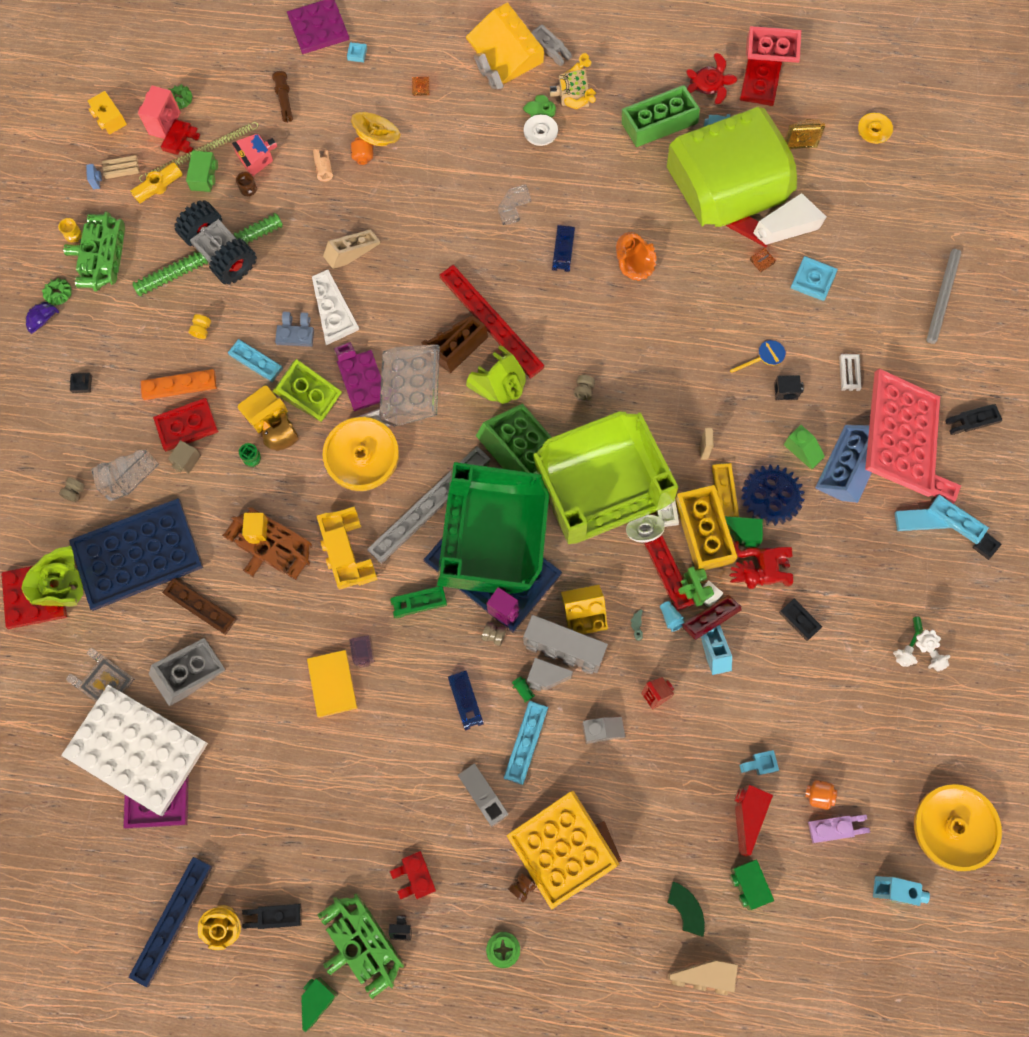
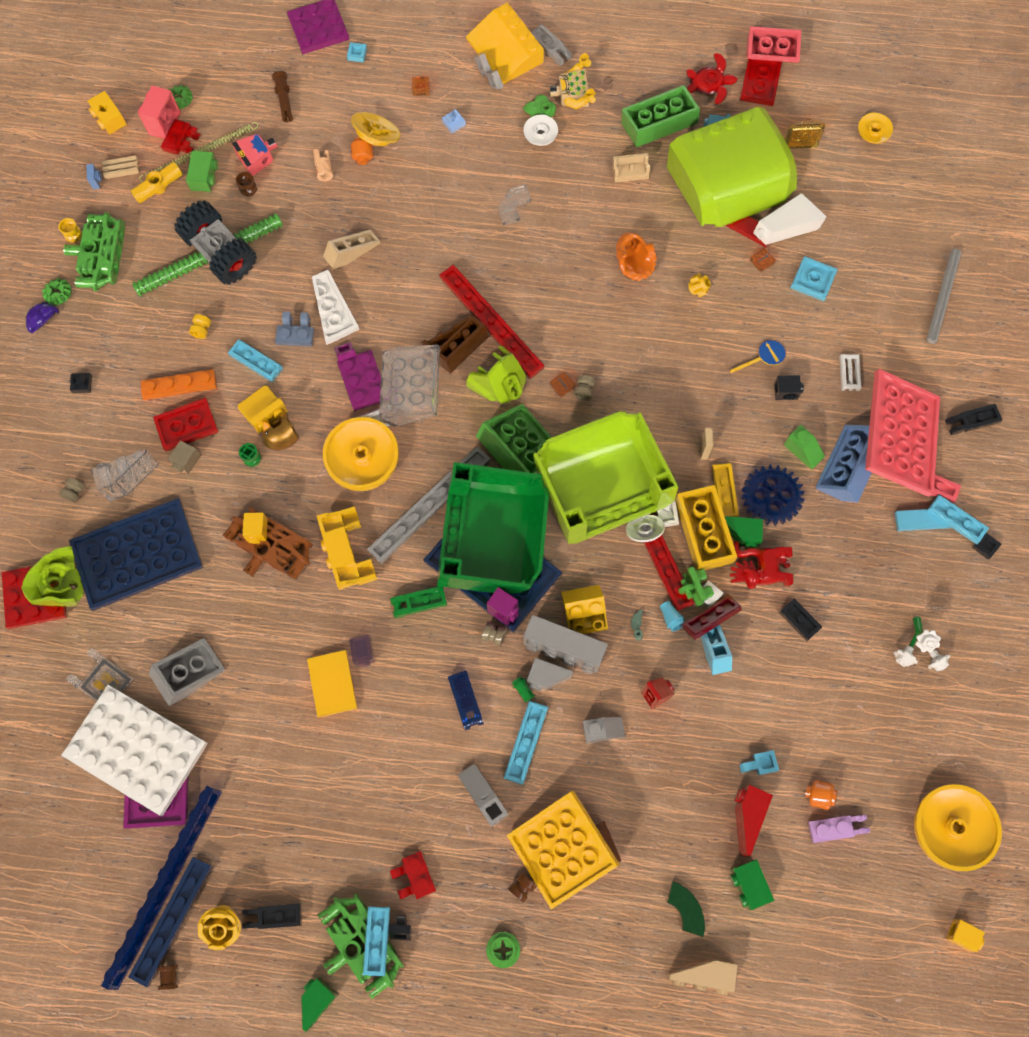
reddish brown tile [162,578,237,635] -> none
lime slope [272,359,342,422] -> none
clear blue plate [552,225,575,272] -> none
medium azure torso [873,876,930,906] -> none
none -> clear blue plate [101,786,222,990]
none -> reddish brown bush [158,965,178,990]
none -> medium azure tile [363,906,390,976]
none -> light blue tile [442,109,466,133]
none -> clear orange tile [550,372,576,397]
none -> tan hinge [612,153,650,183]
none -> yellow gear [688,273,711,297]
none -> yellow brick [946,919,985,953]

